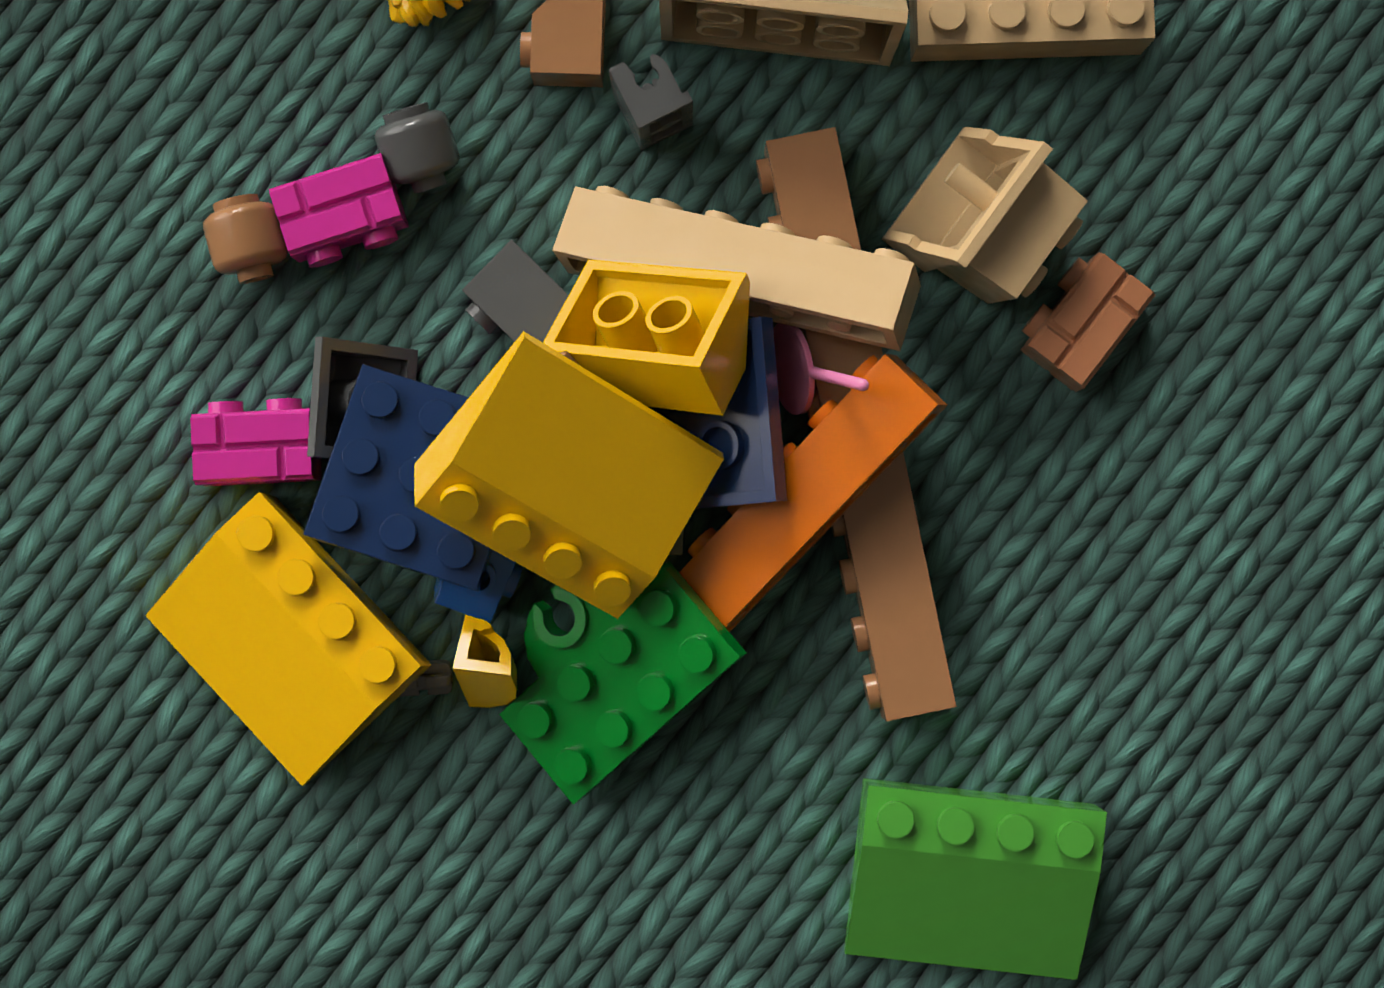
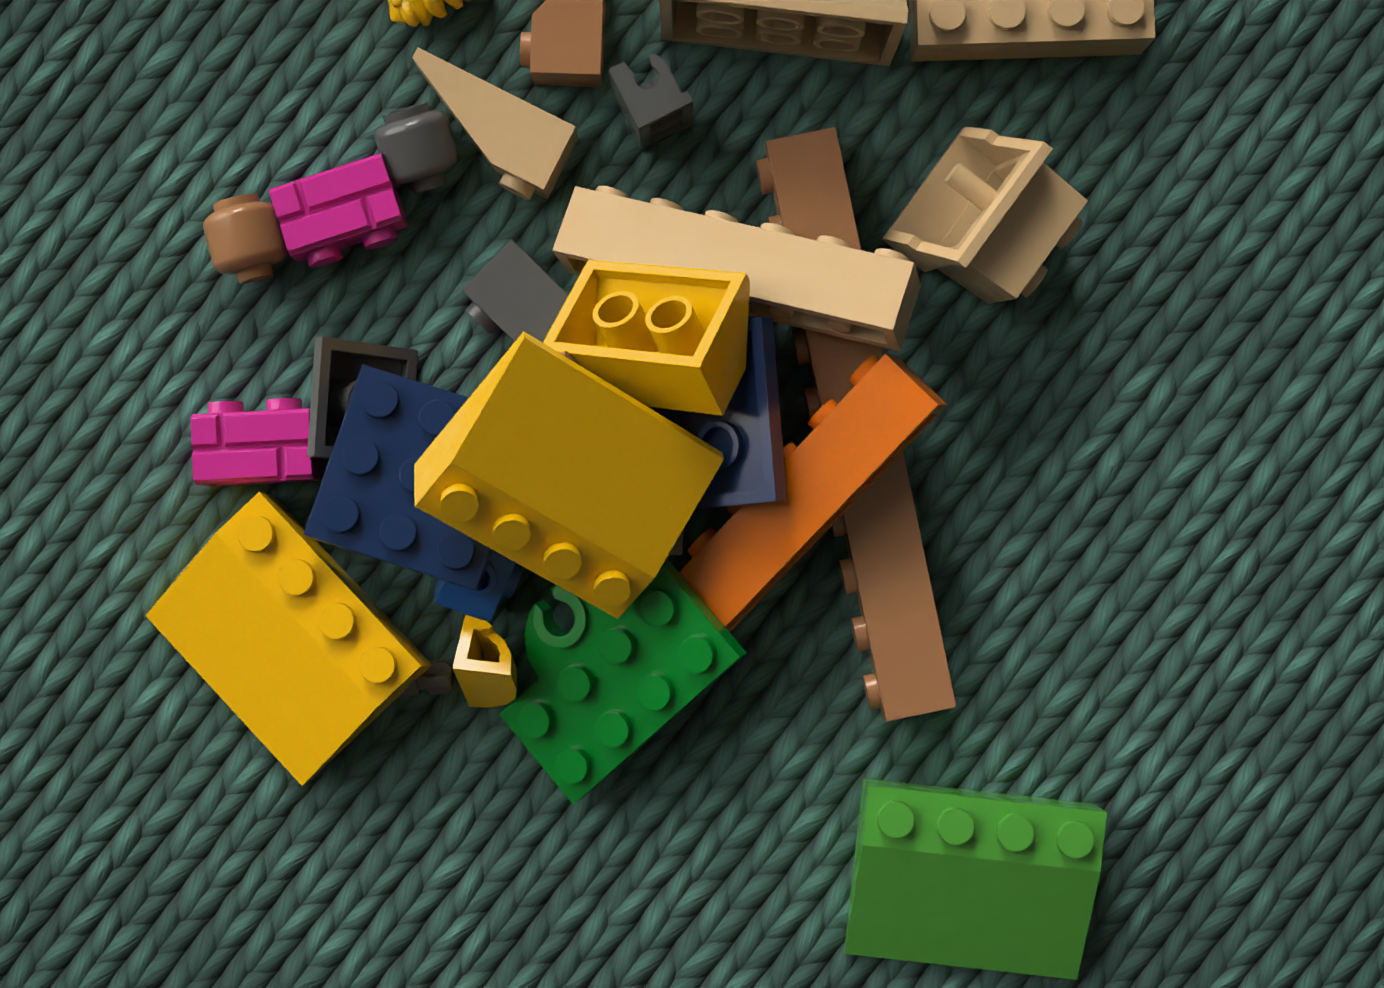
bright pink piece [773,323,869,415] -> none
nougat brick [1021,252,1155,392] -> none
none -> tan slope [412,47,579,200]

